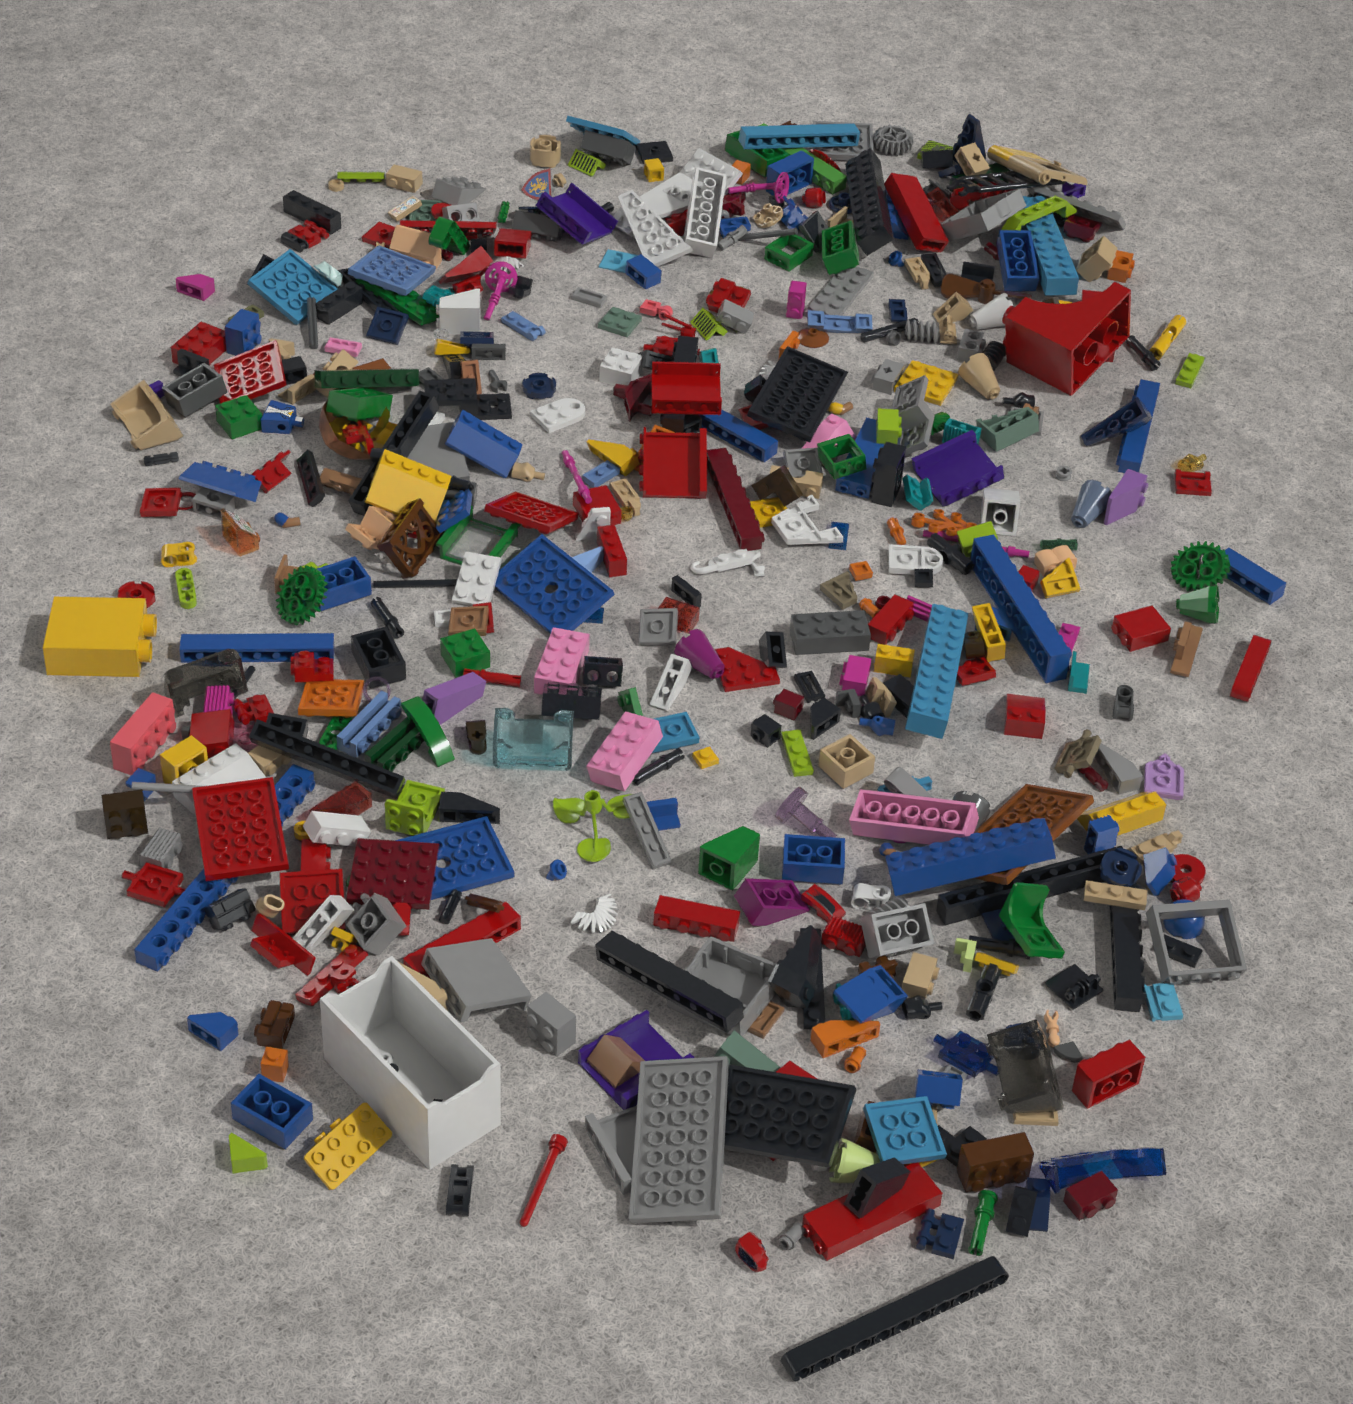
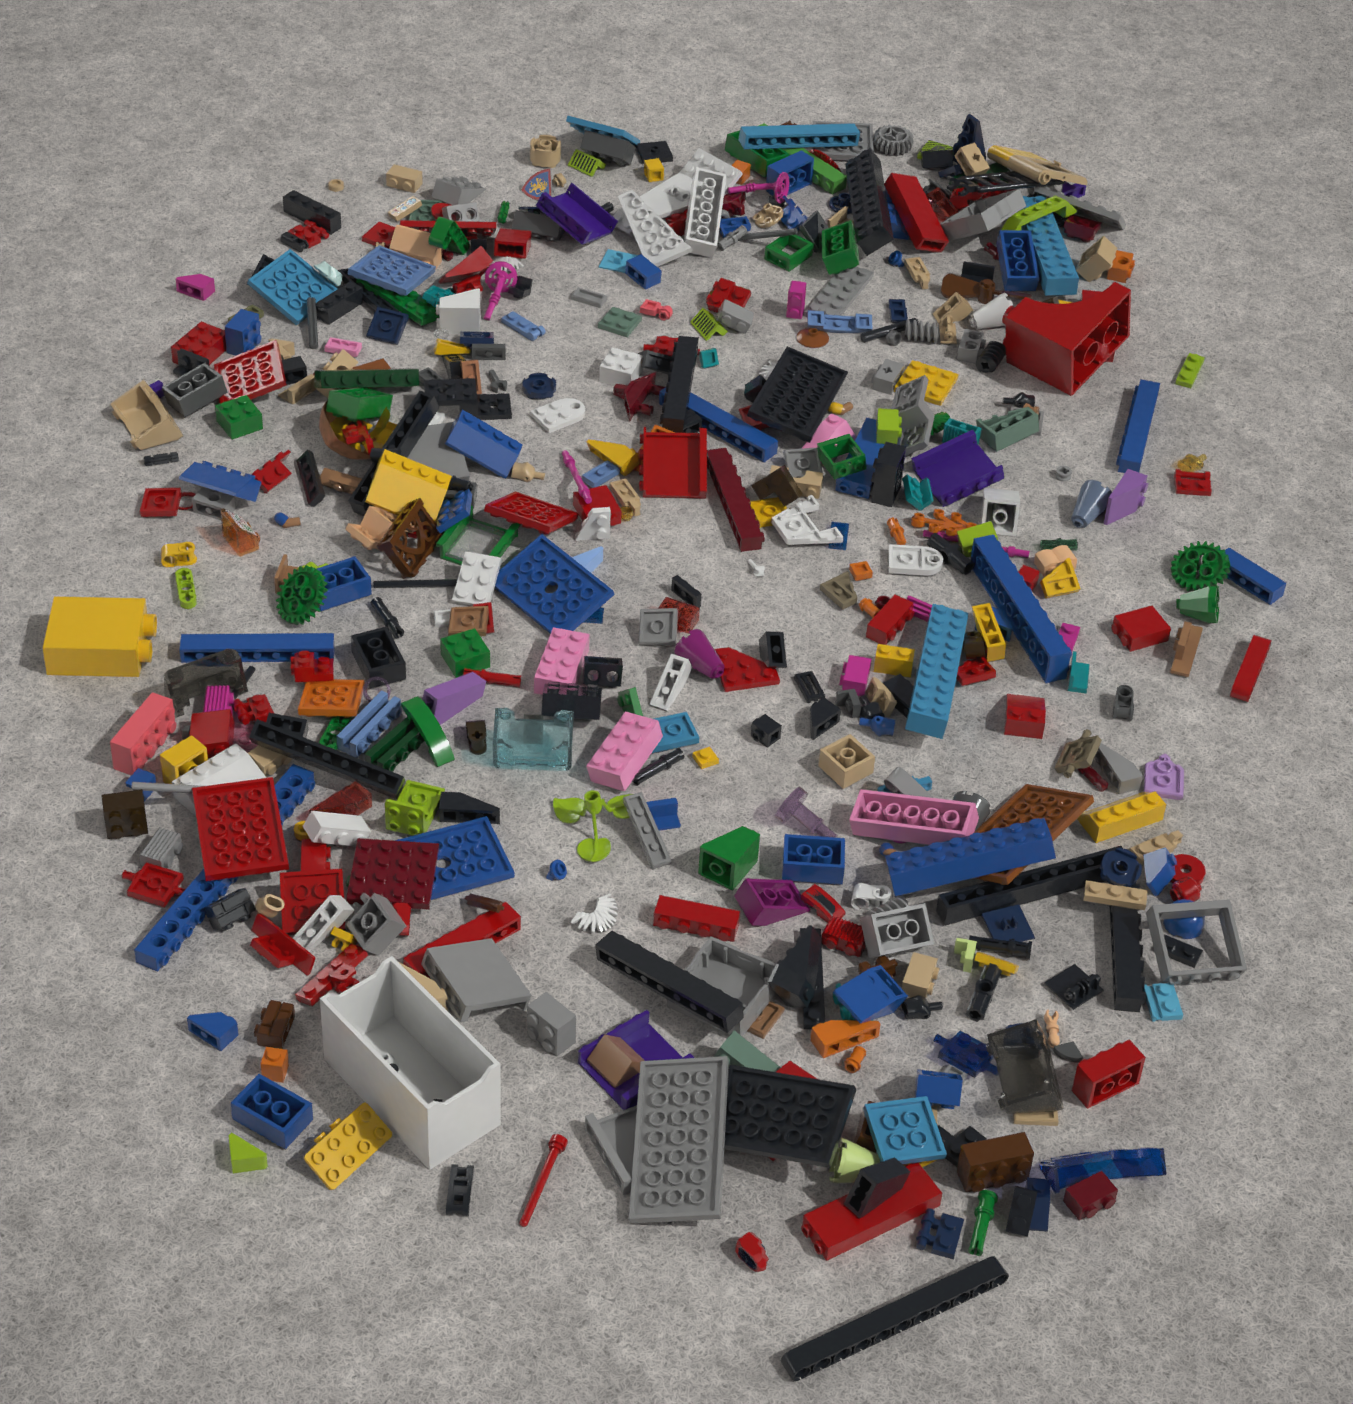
red plate [118,581,156,608] -> none
blue torso [261,400,305,434] -> none
lime plate [337,171,385,182] -> none
black axle [439,889,462,924] -> none
red brick [597,525,627,577] -> none
red panel [652,362,722,415] -> none
red plant [661,314,696,337] -> none
white plate [690,549,761,574] -> none
dark red brick [773,689,804,721] -> none
orange plate [778,331,800,360] -> none
light grey pin [779,1222,806,1250] -> none
lime plate [781,729,814,777] -> none
dark grey brick [790,610,871,655] -> none
red head [802,188,826,208] -> none
black plate [914,569,933,587] -> none
black plate [921,253,947,287] -> none
tan cone [958,353,1000,399] -> none
green bracket [999,882,1065,959] -> none
dark blue wedge [1081,397,1152,446] -> none
blue brick [1084,815,1119,854] -> none
black pin [1126,335,1161,370] -> none
yellow piece [1149,315,1187,360] -> none

